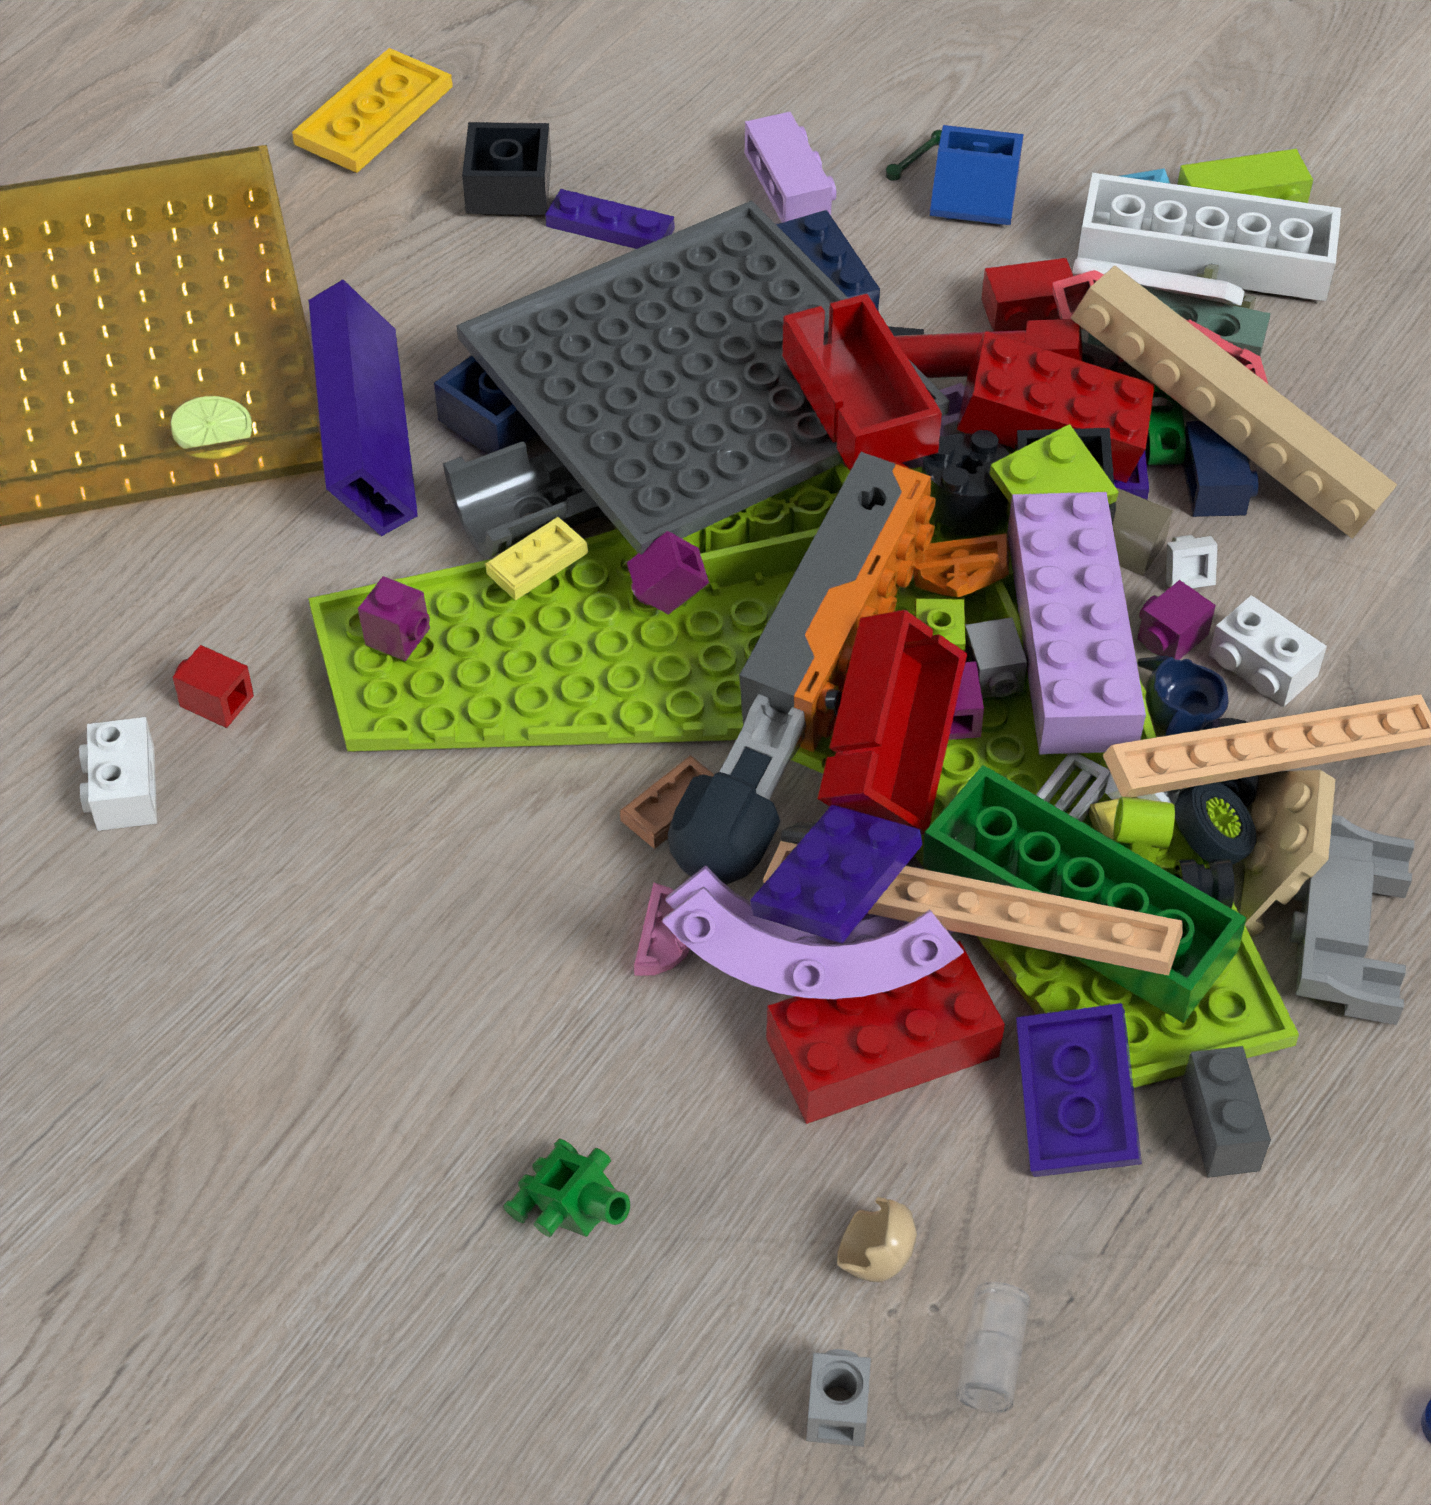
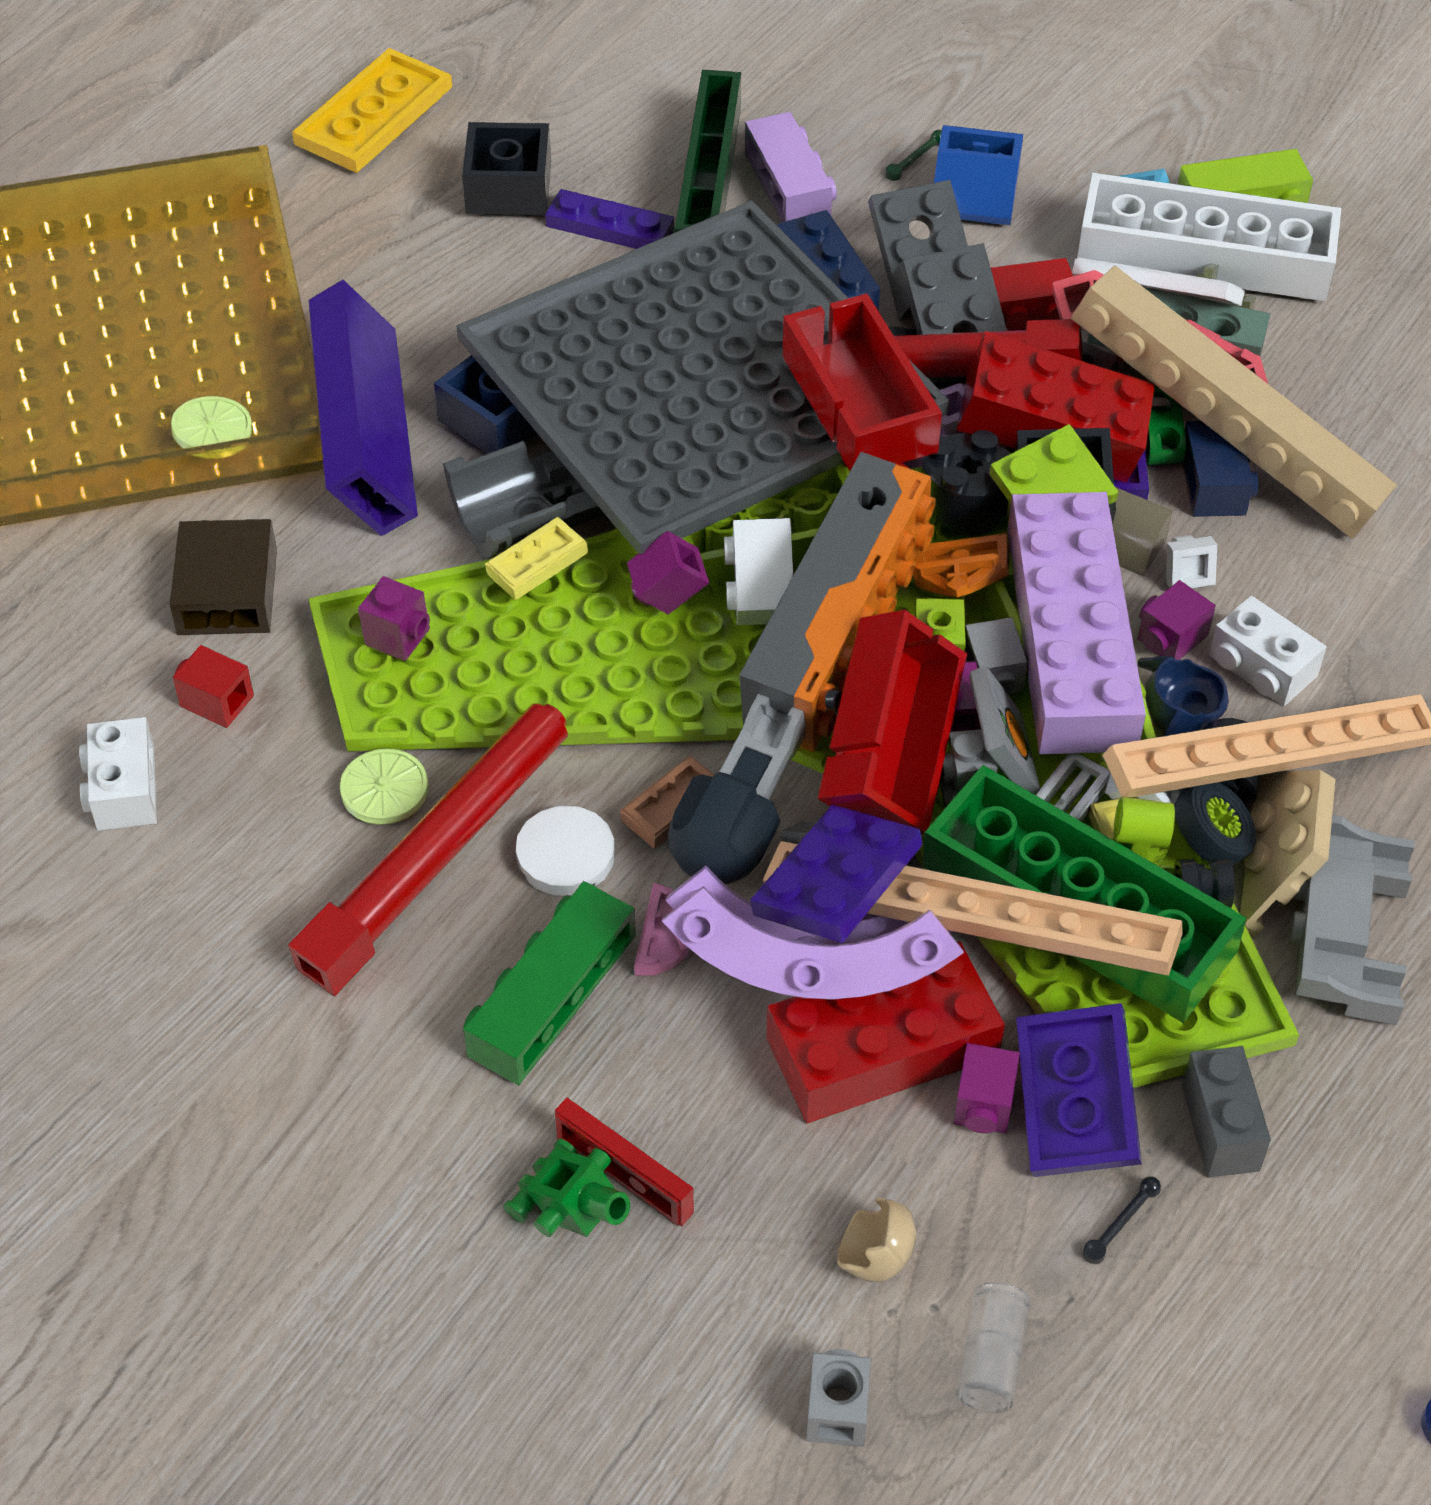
none -> dark brown brick [170,519,277,635]
none -> red brick [288,703,568,997]
none -> yellowish green wheel [340,748,429,825]
none -> green brick [463,881,636,1086]
none -> white tile [515,806,615,896]
none -> red tile [554,1097,694,1227]
none -> dark green brick [675,69,741,233]
none -> white brick [724,518,793,625]
none -> dark grey bracket [868,180,1007,386]
none -> light grey brick [939,729,997,808]
none -> magenta brick [953,1043,1020,1134]
none -> light grey tile [969,665,1040,795]
none -> black hinge [1083,1176,1161,1264]

